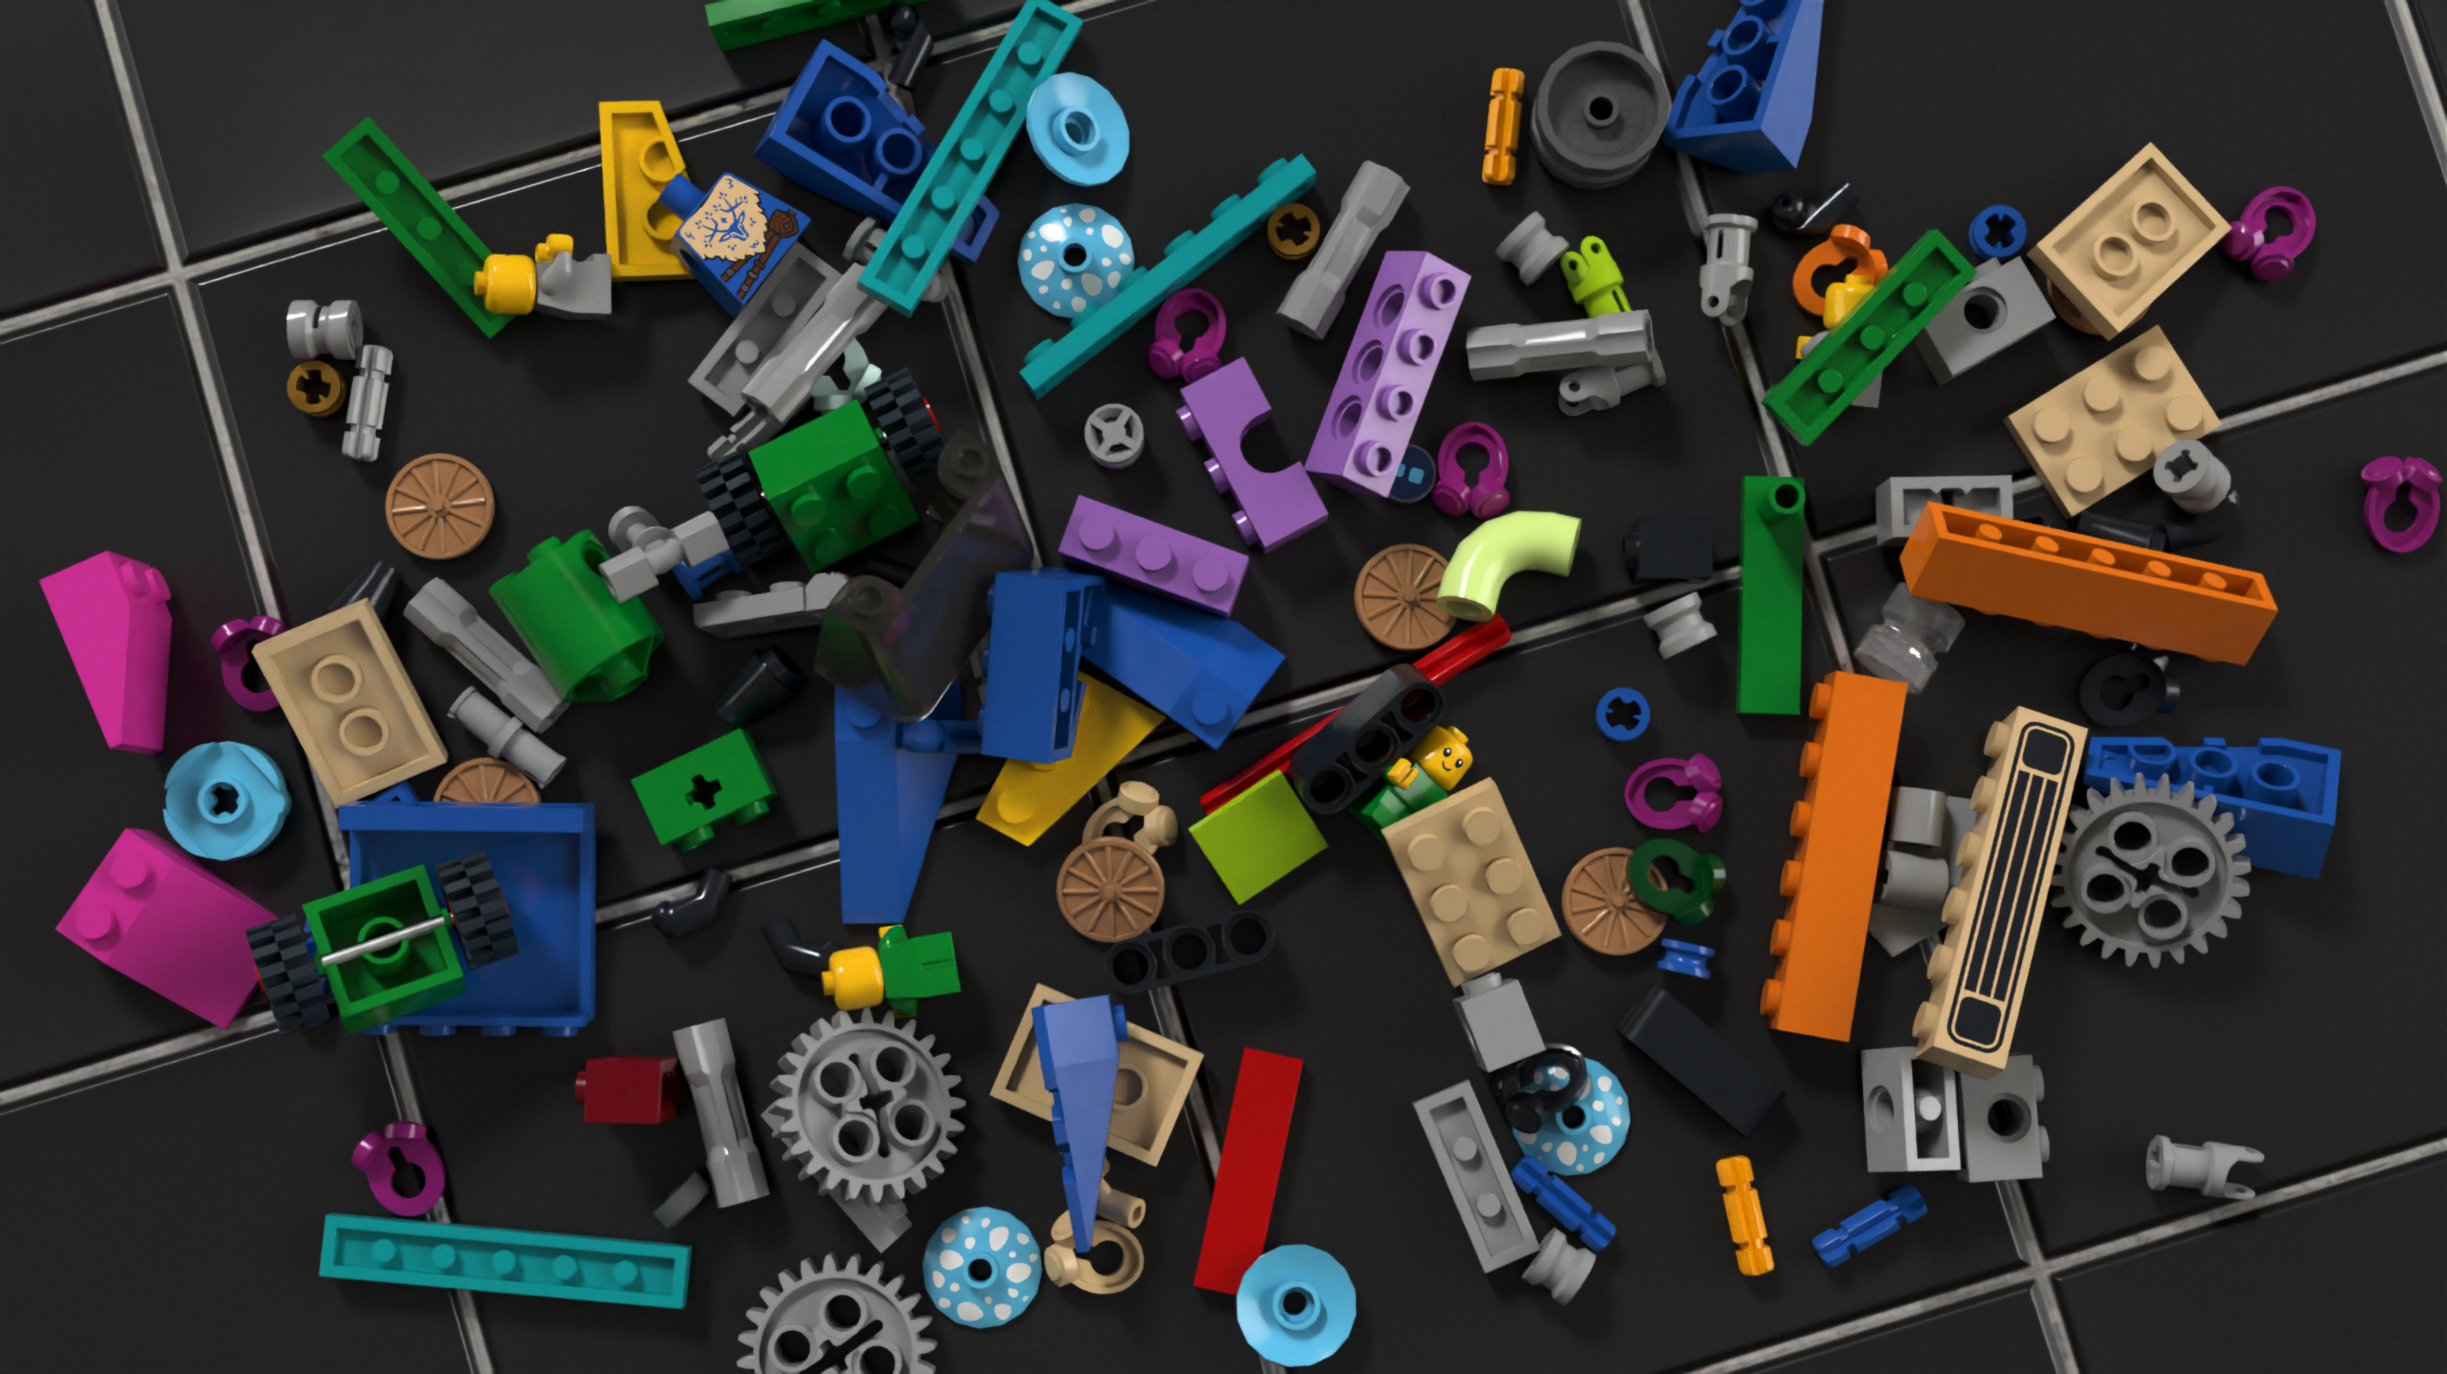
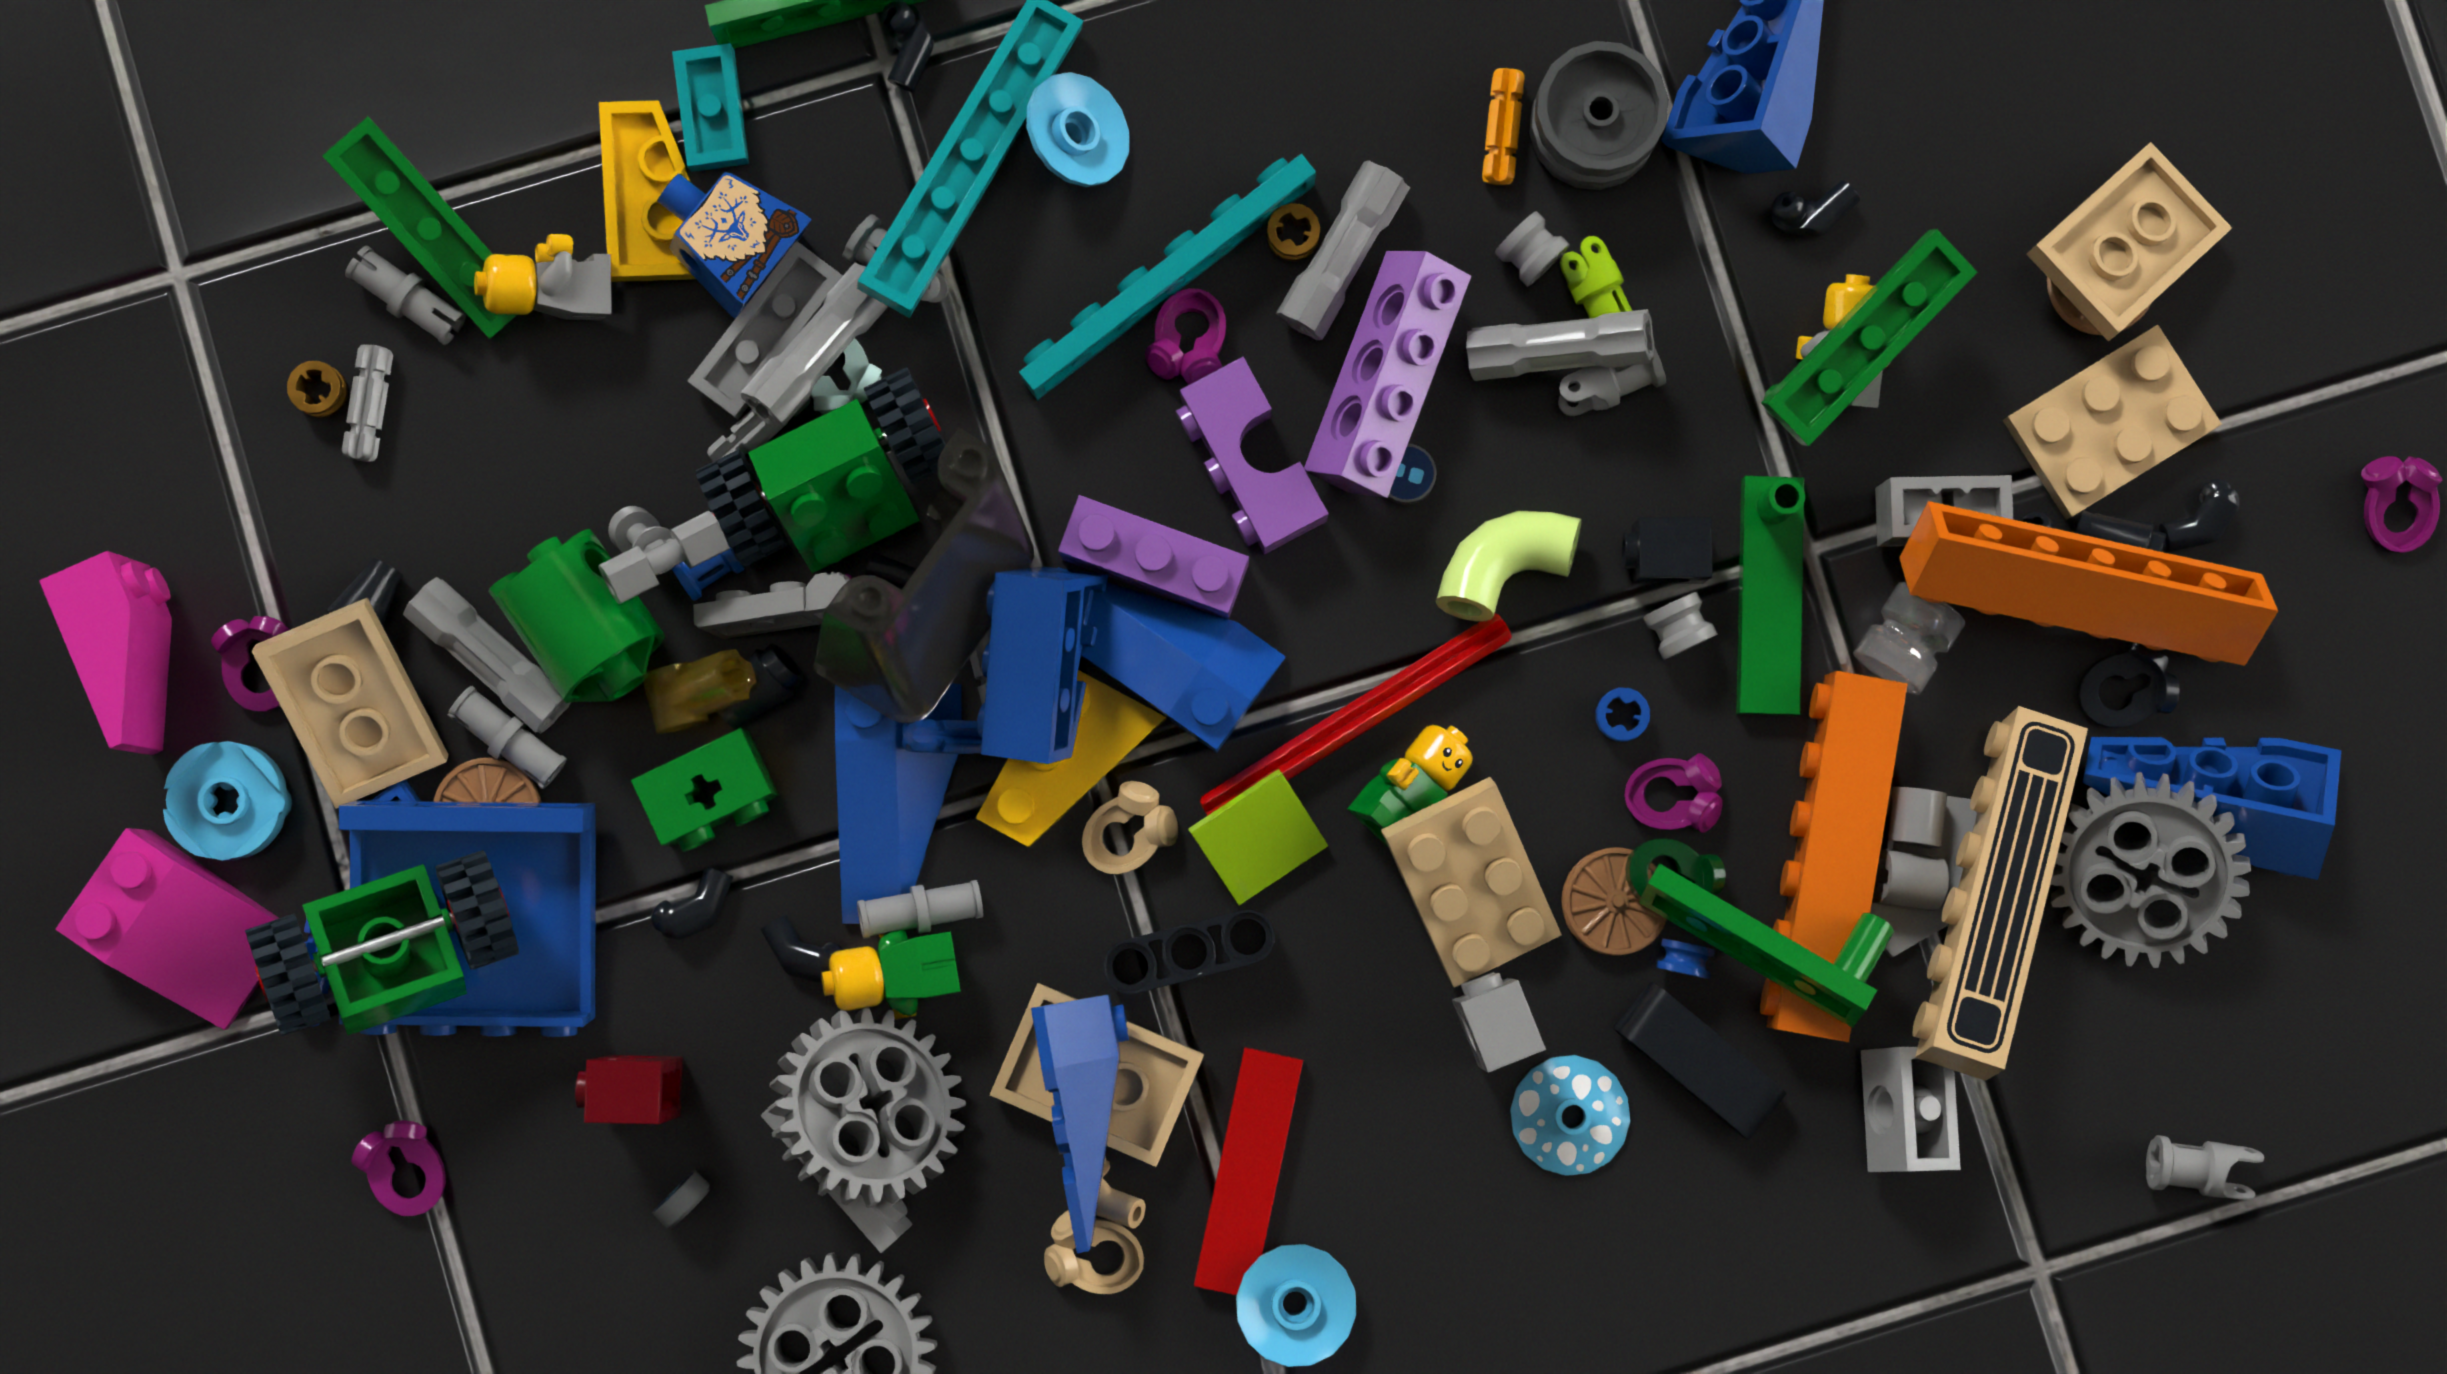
light grey wheel [287,300,363,360] -> none
teal plate [319,1213,692,1309] -> none
medium nougat wheel [385,453,495,561] -> none
light grey axle [672,1018,770,1208] -> none
blue wedge [752,39,1001,265] -> none
medium azure dish [922,1206,1043,1329] -> none
medium azure dish [1017,203,1135,320] -> none
medium nougat wheel [1056,836,1165,943] -> none
light grey wheel [1085,404,1145,469] -> none
black beam [1287,663,1446,815] -> none
medium nougat wheel [1354,544,1458,651] -> none
light grey plate [1412,1079,1541,1273] -> none
magenta piece [1430,422,1510,519] -> none
black piece [1492,1042,1588,1134] -> none
blue axle [1510,1154,1617,1252] -> none
light grey wheel [1522,1227,1596,1306] -> none
light grey piece [1699,214,1758,326] -> none
light orange axle [1716,1155,1774,1276] -> none
orange piece [1792,224,1888,317] -> none
blue axle [1812,1184,1927,1268] -> none
light grey brick [1912,256,2056,386] -> none
light grey brick [1954,1052,2049,1183] -> none
blue bush [1968,205,2027,261] -> none
light grey wheel [2153,439,2231,514] -> none
magenta piece [2222,186,2316,281] -> none
none -> light grey pin [345,246,466,345]
none -> clear yellow piece [643,649,756,734]
none -> teal plate [672,43,749,172]
none -> light grey pin [857,880,983,939]
none -> green piece [1639,864,1894,1028]

